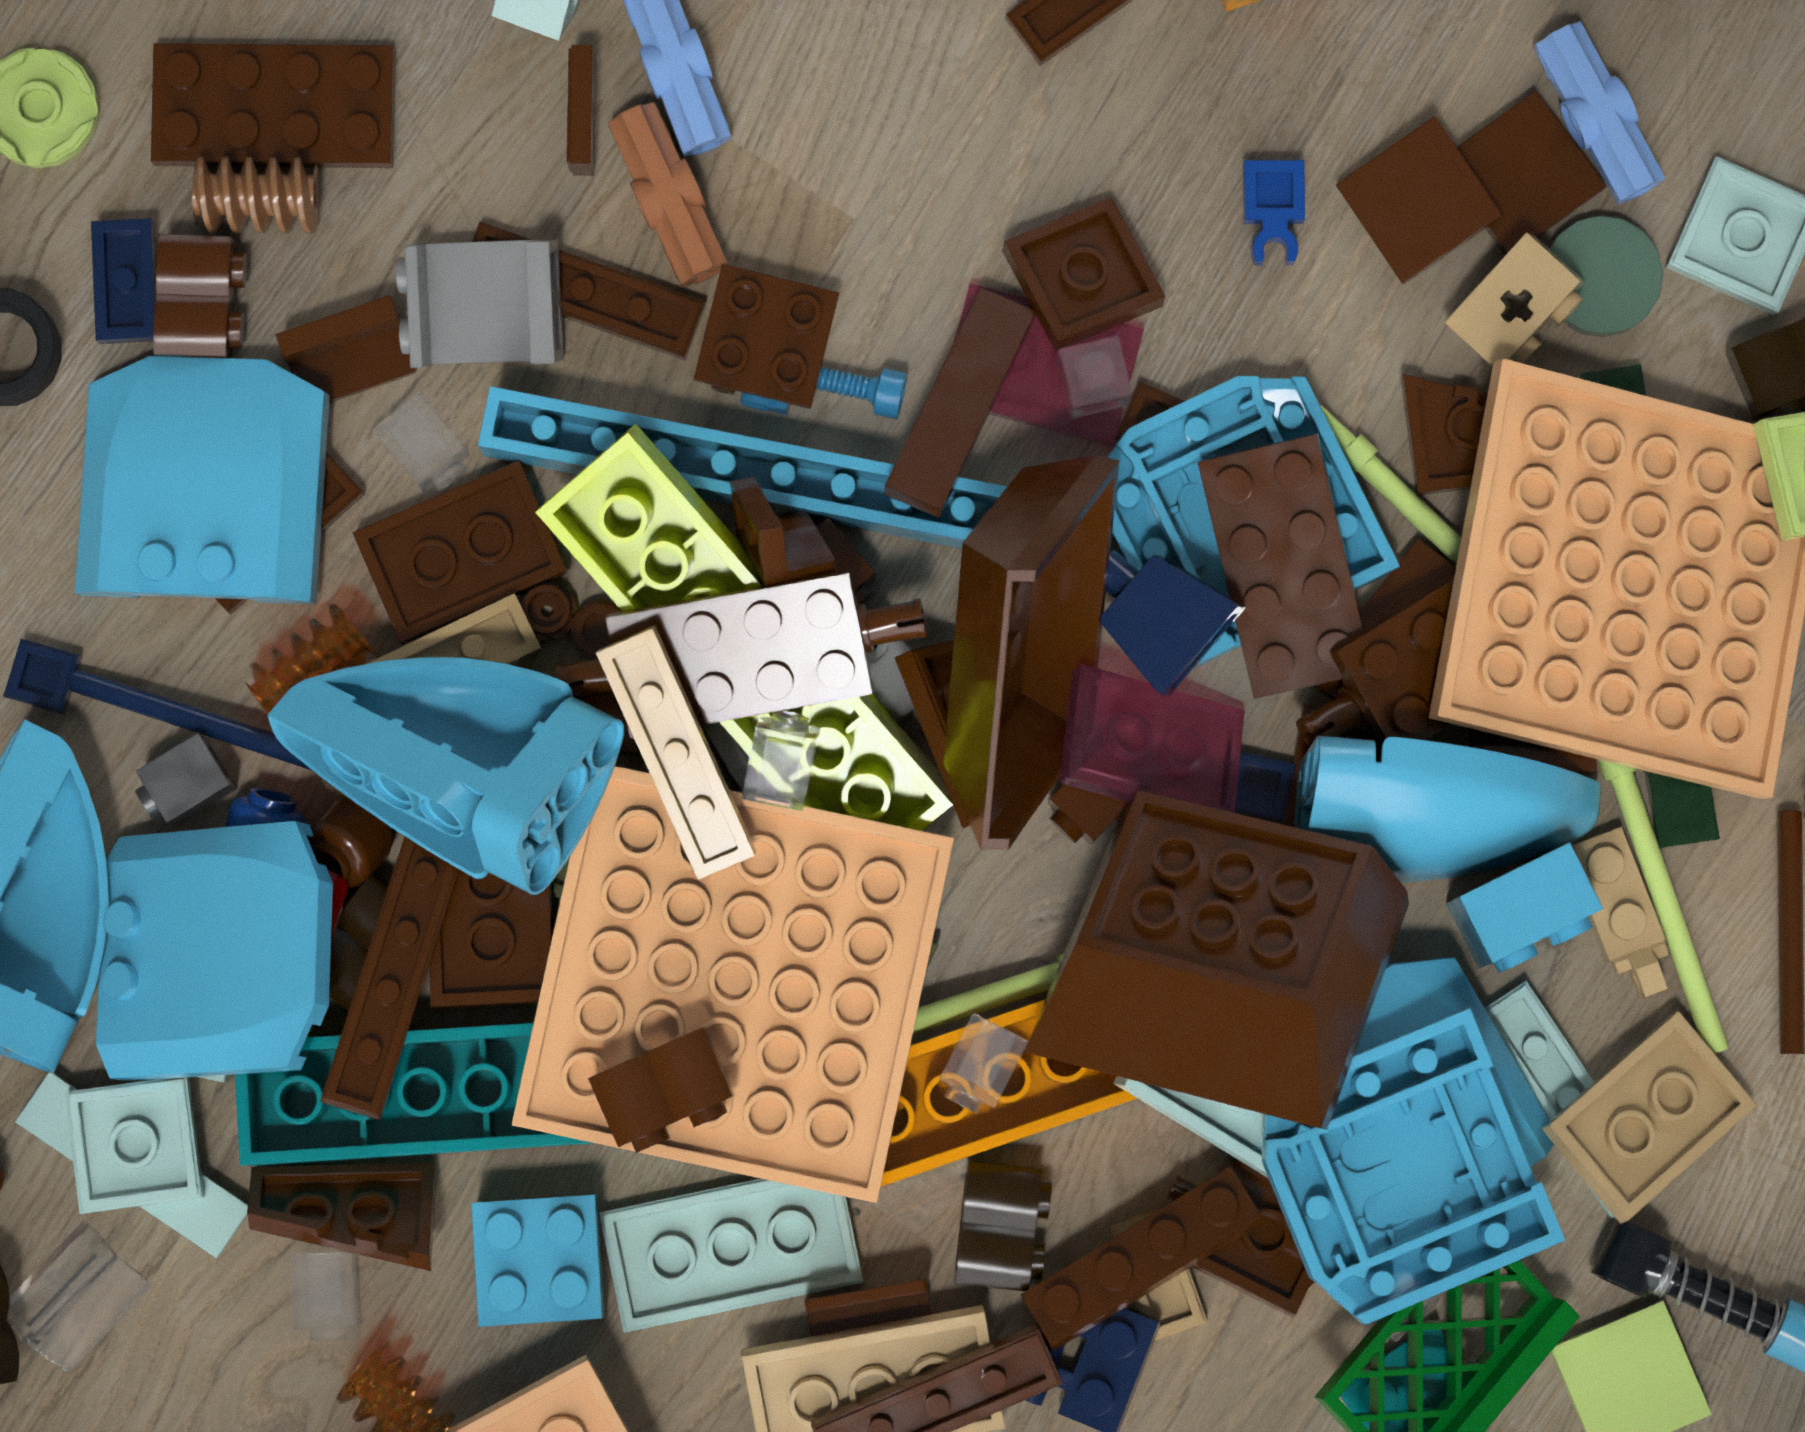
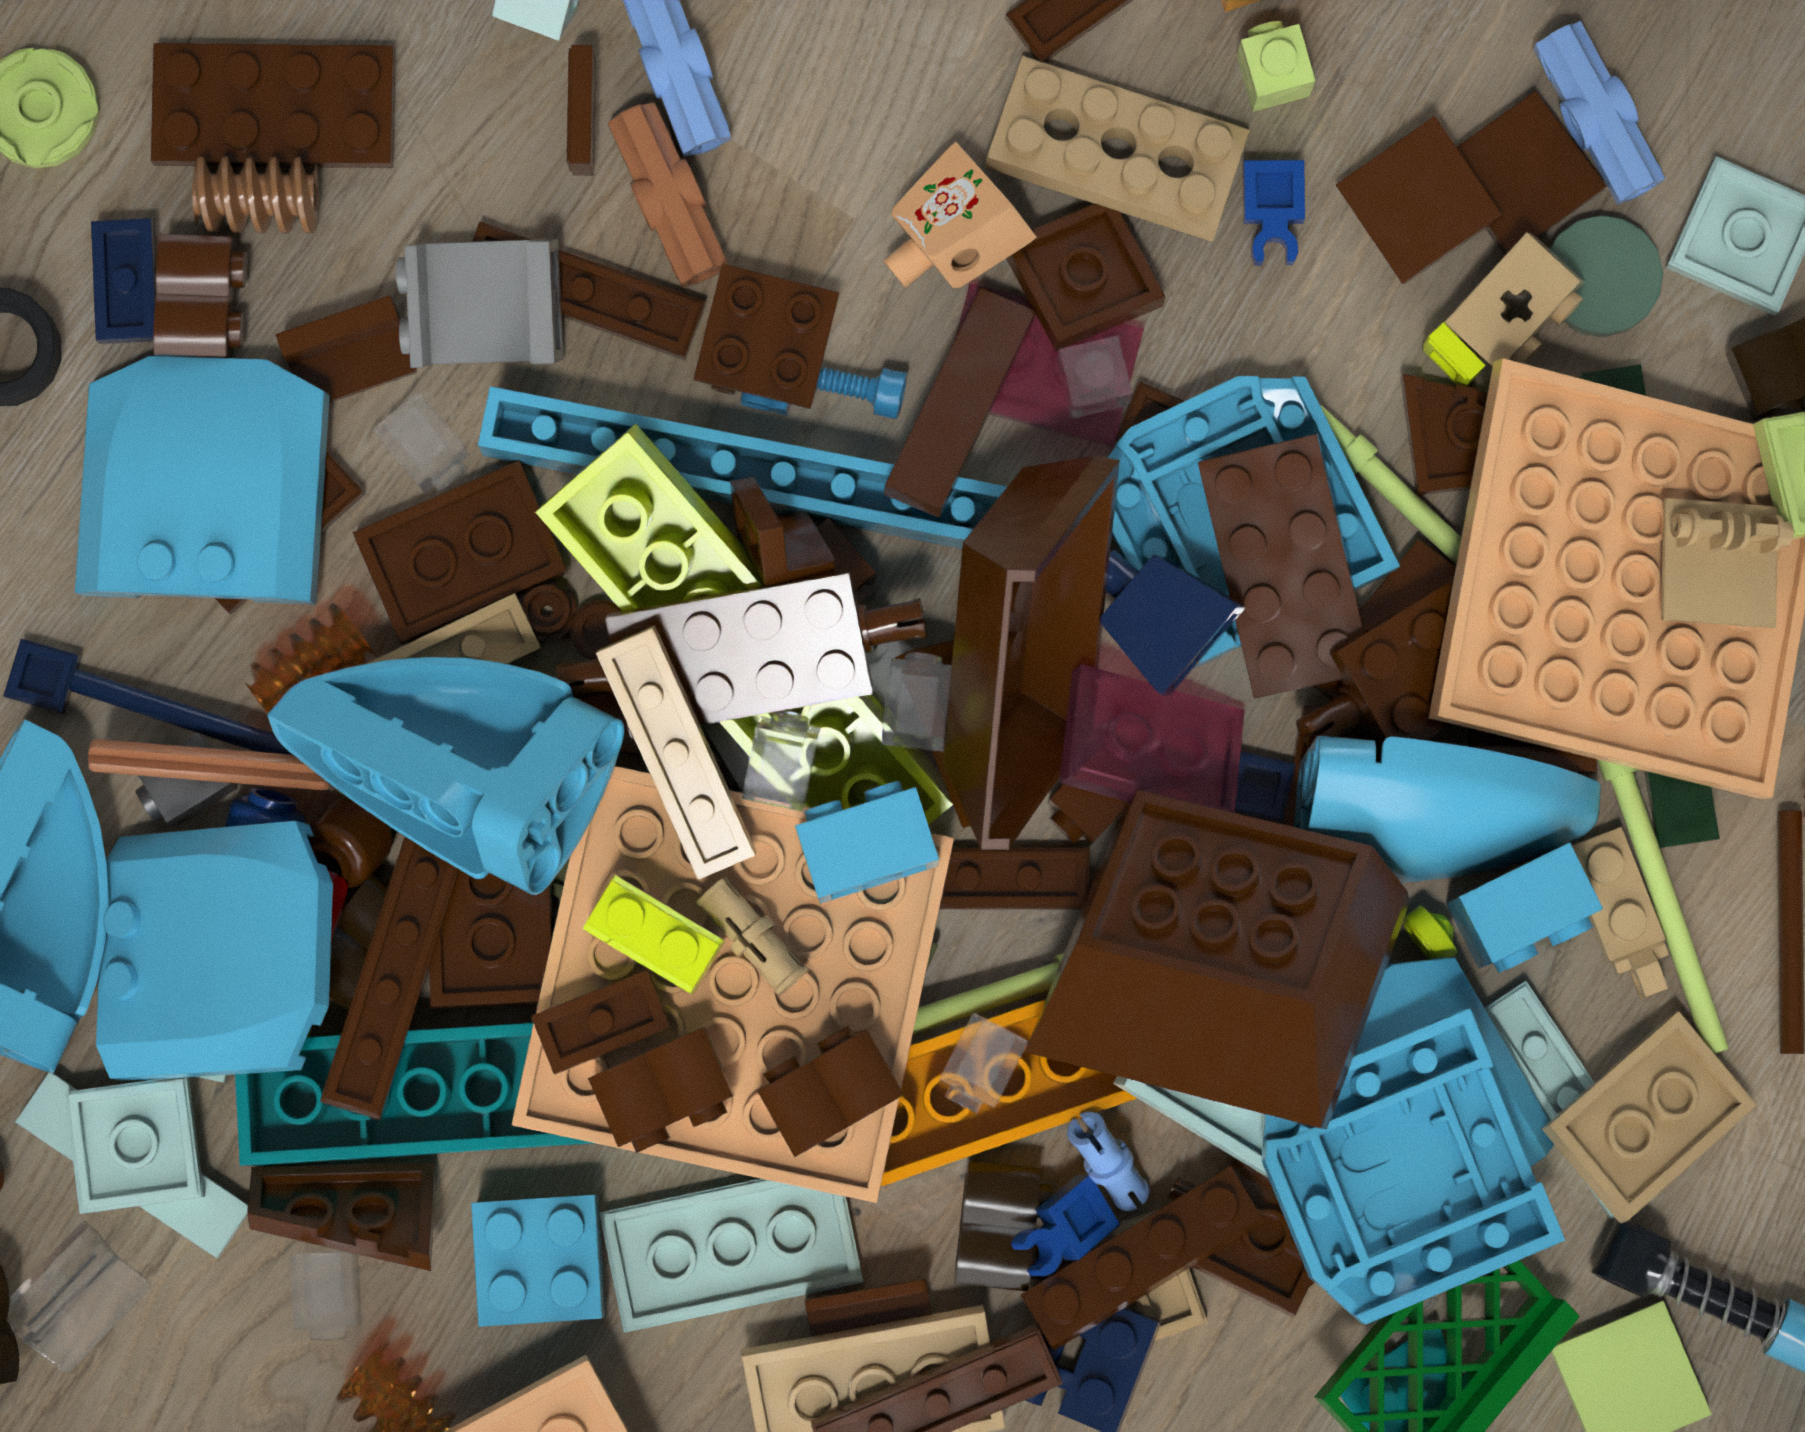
none -> nougat axle [88,739,330,790]
none -> reddish brown plate [531,970,671,1075]
none -> neon yellow brick [583,875,725,995]
none -> tan pin [696,877,809,996]
none -> reddish brown brick [757,1025,904,1158]
none -> medium azure brick [795,781,939,904]
none -> clear brick [882,652,952,752]
none -> light nougat torso [883,142,1037,288]
none -> reddish brown tile [939,848,1089,910]
none -> tan plate [984,56,1250,242]
none -> blue plate [1011,1174,1120,1276]
none -> light blue pin [1067,1111,1150,1211]
none -> yellowish green brick [1236,21,1316,112]
none -> neon yellow tile [1402,905,1458,960]
none -> neon yellow tile [1422,322,1485,386]
none -> tan hinge [1661,498,1794,628]

